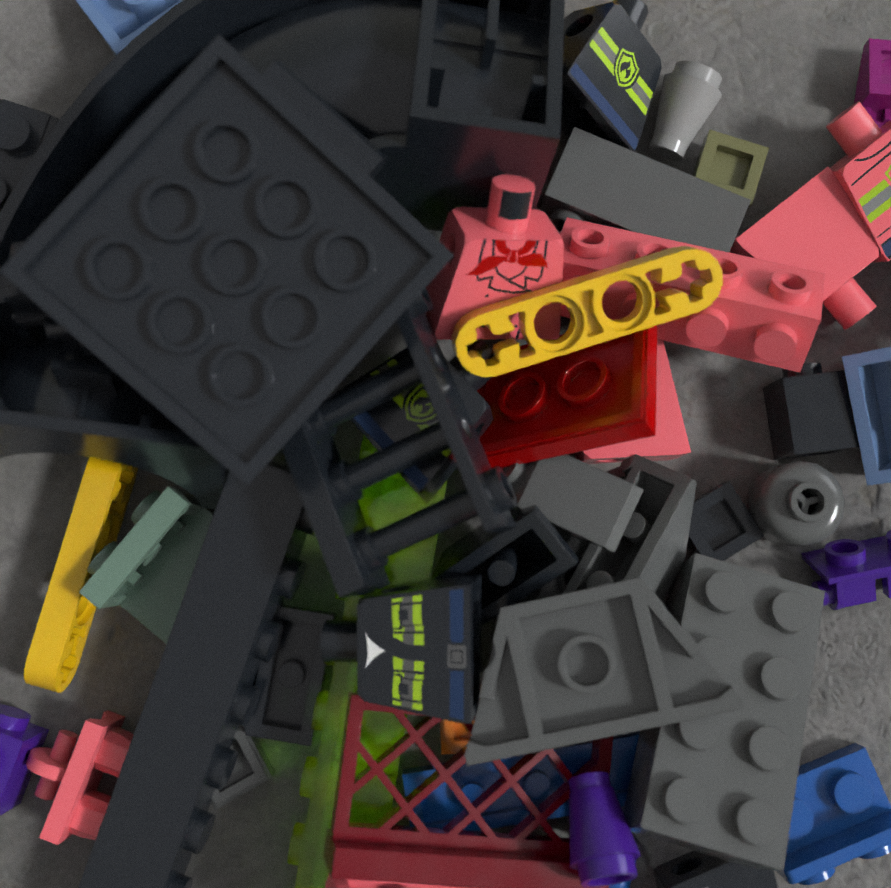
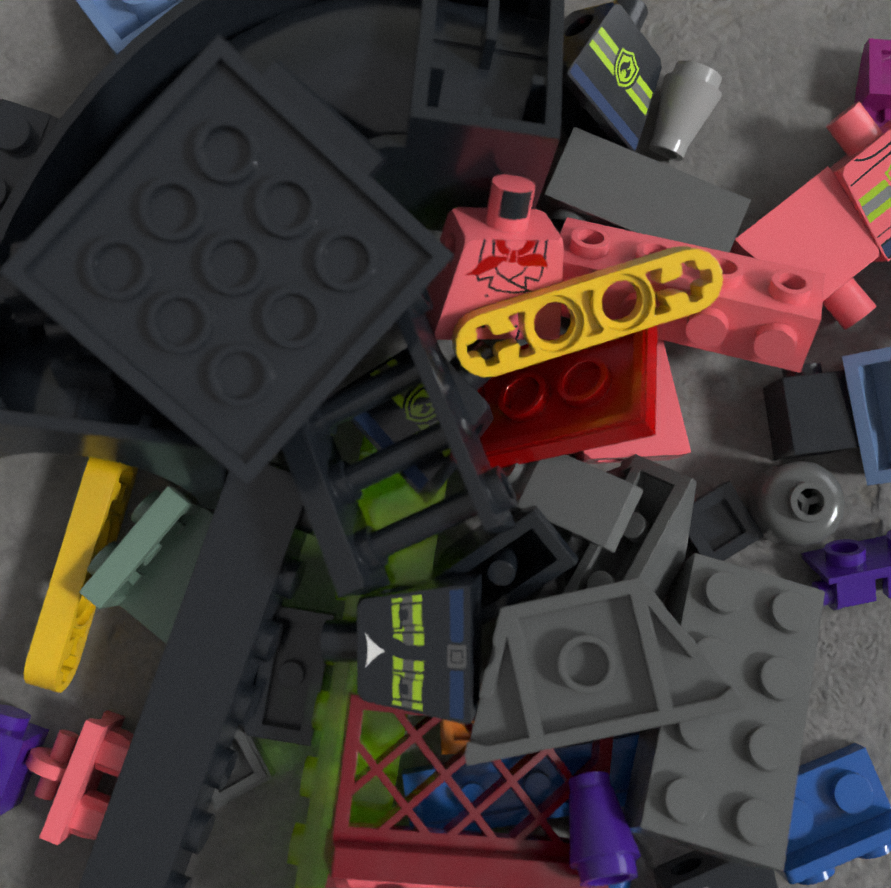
olive plate [692,130,769,210] -> none

